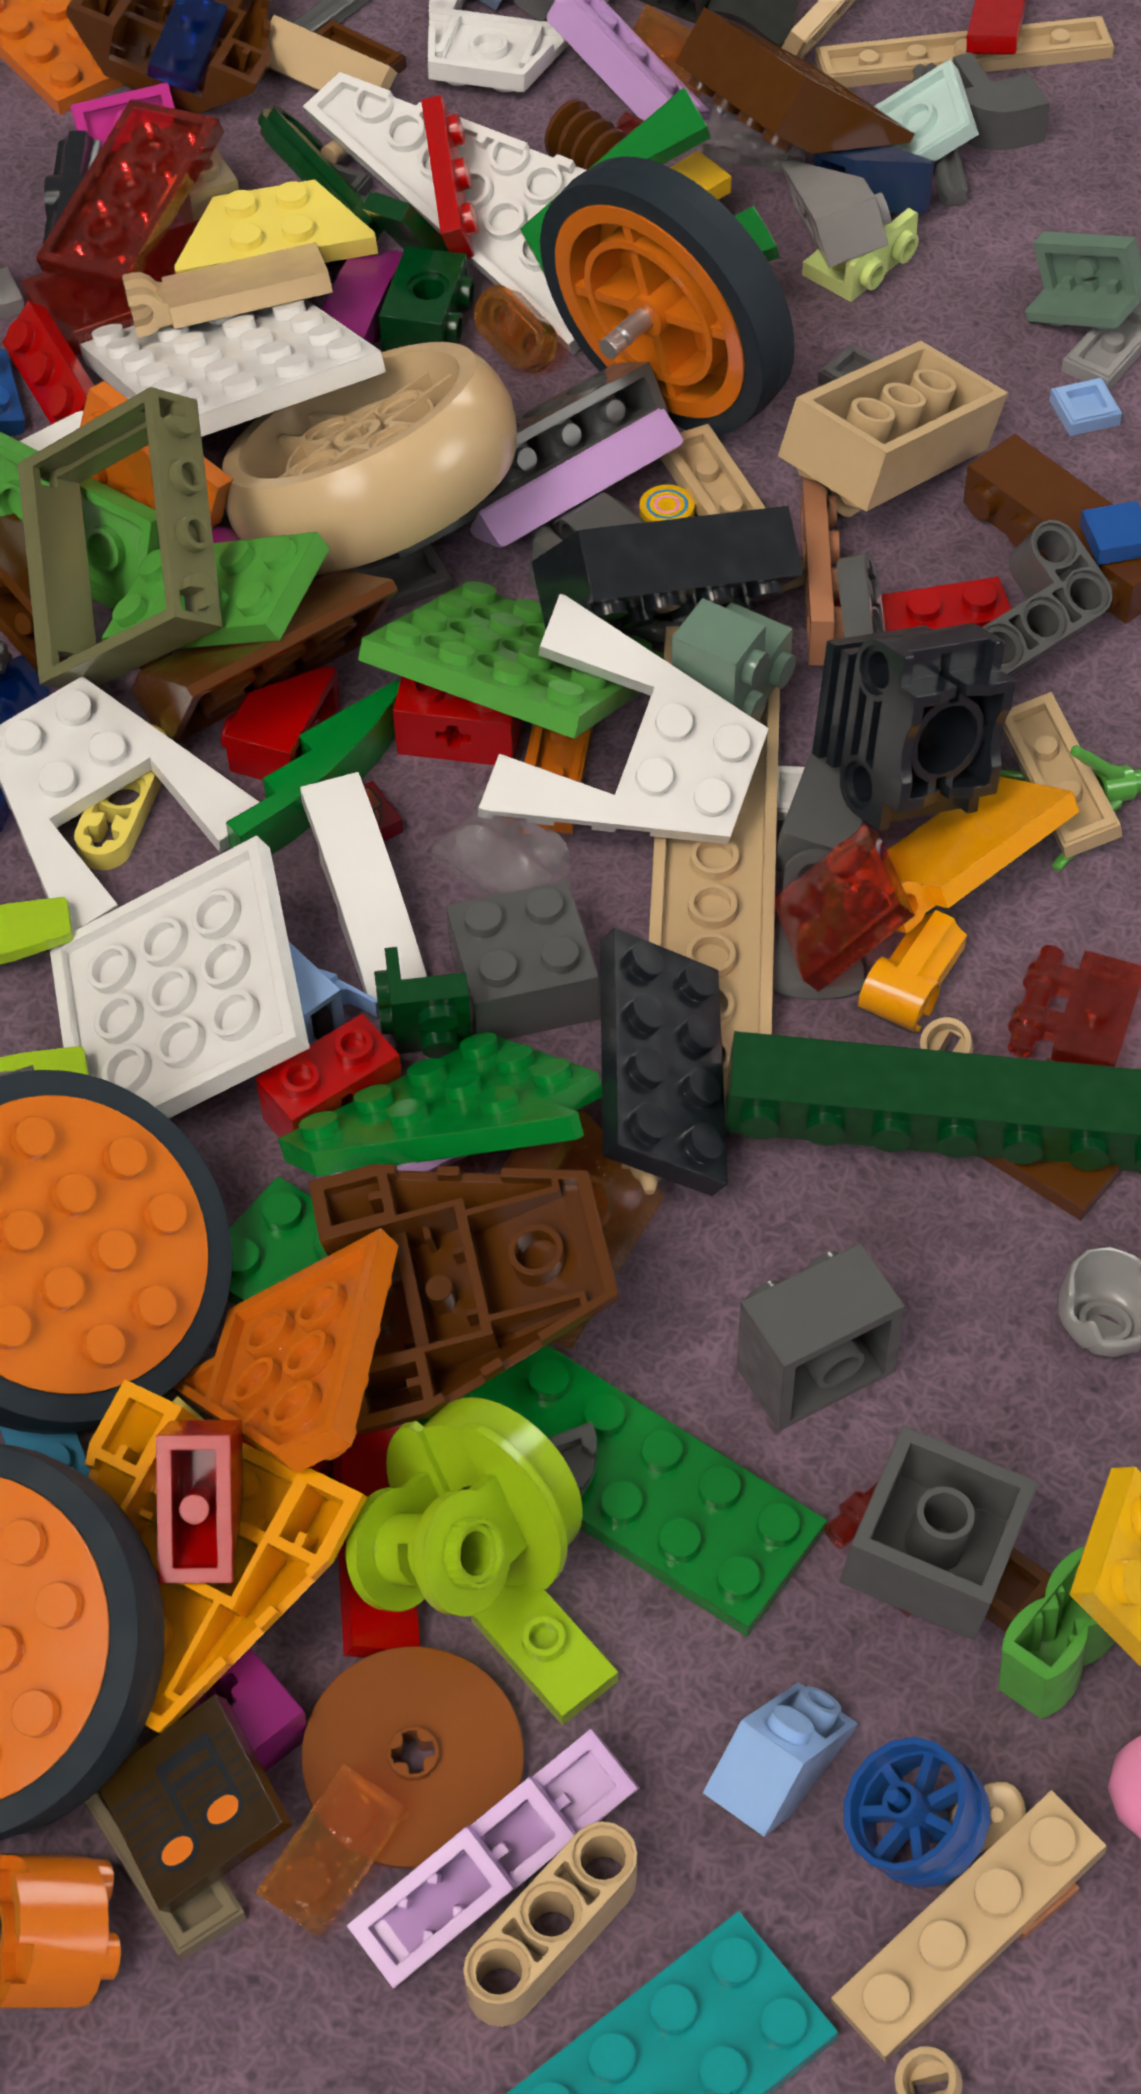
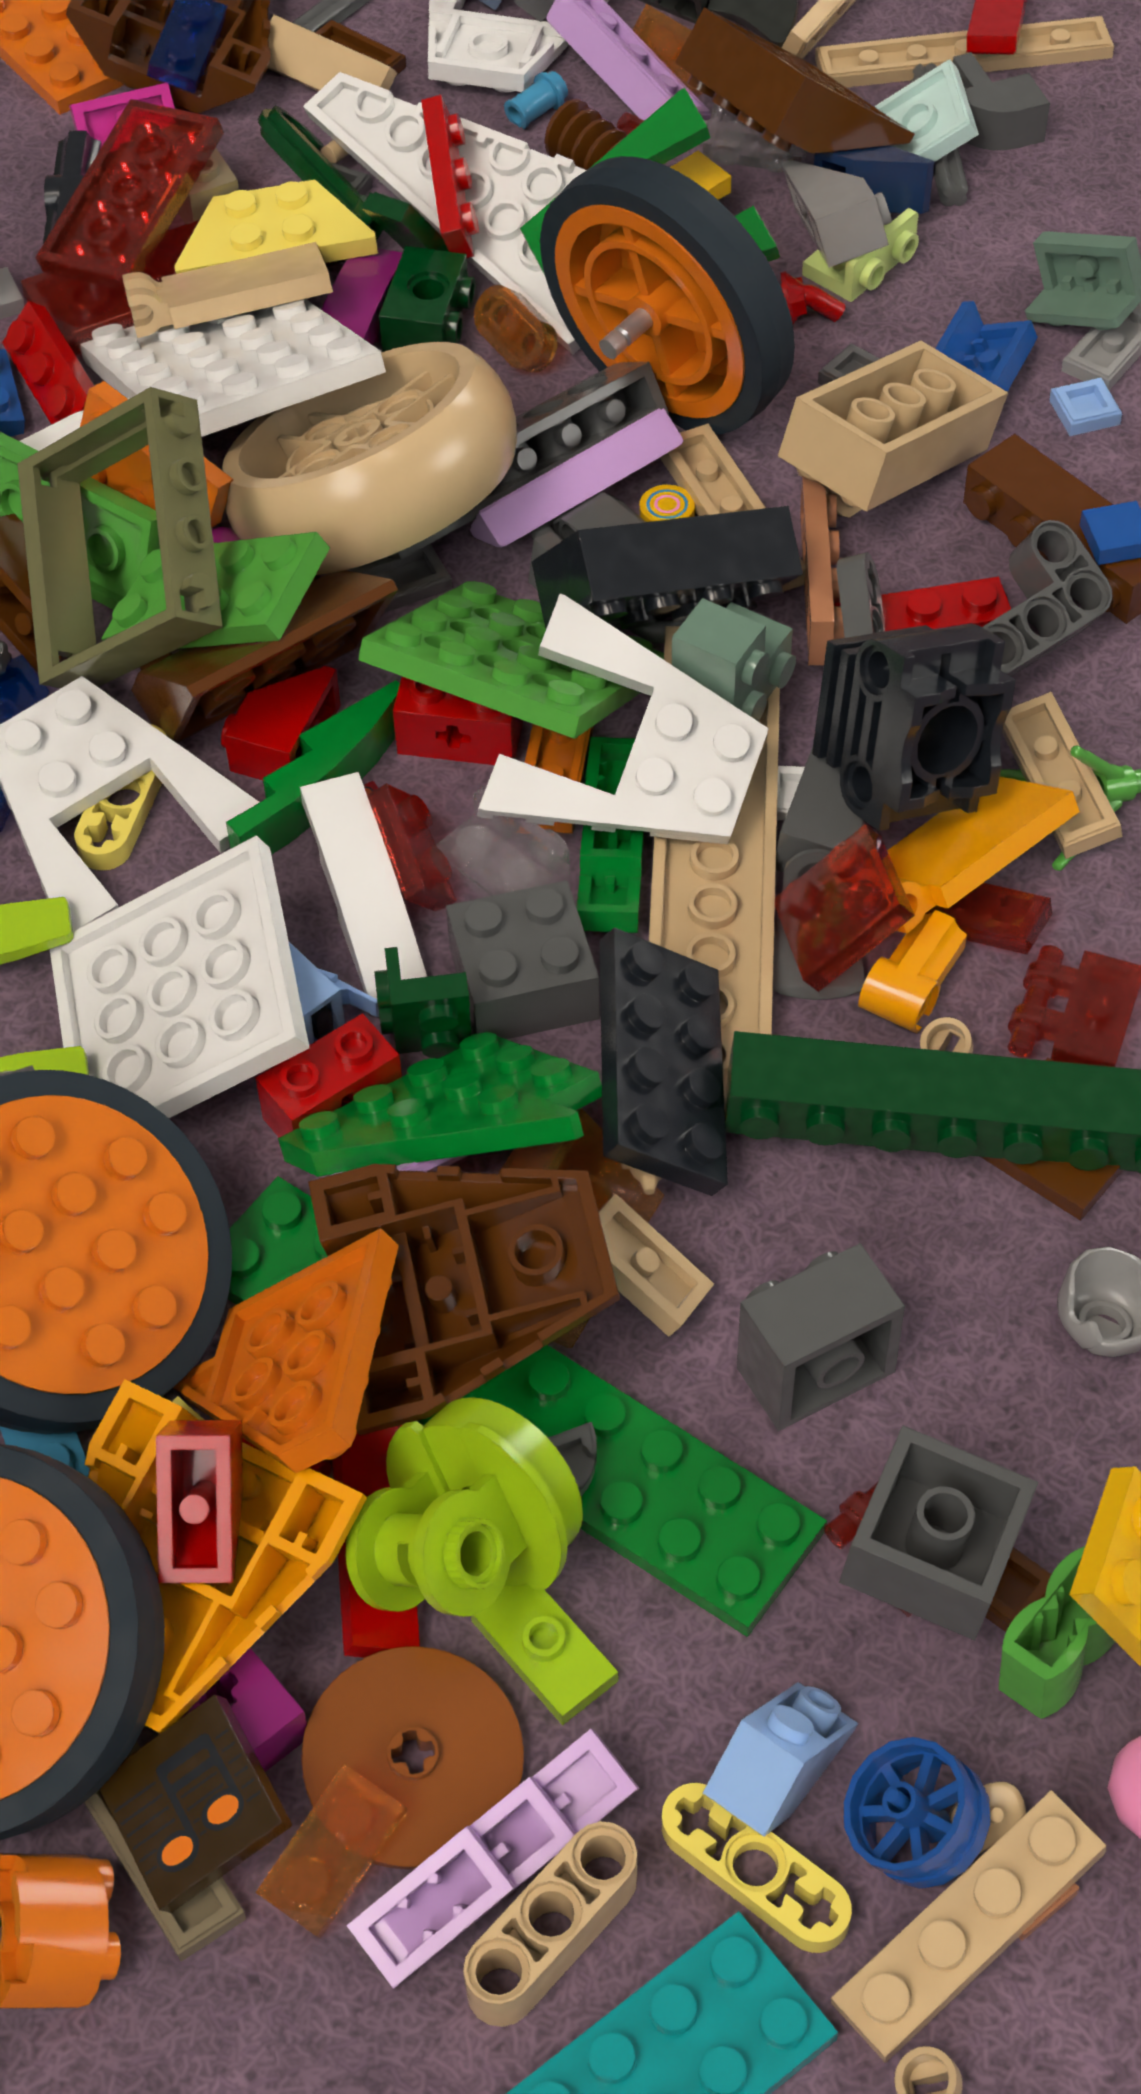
none -> clear red plate [367,783,457,911]
none -> dark azure pin [504,71,568,129]
none -> green slope [576,737,644,933]
none -> tan plate [599,1193,714,1337]
none -> light yellow beam [662,1783,852,1953]
none -> red plate [779,271,845,325]
none -> clear red plate [925,883,1053,955]
none -> blue bracket [935,301,1038,392]

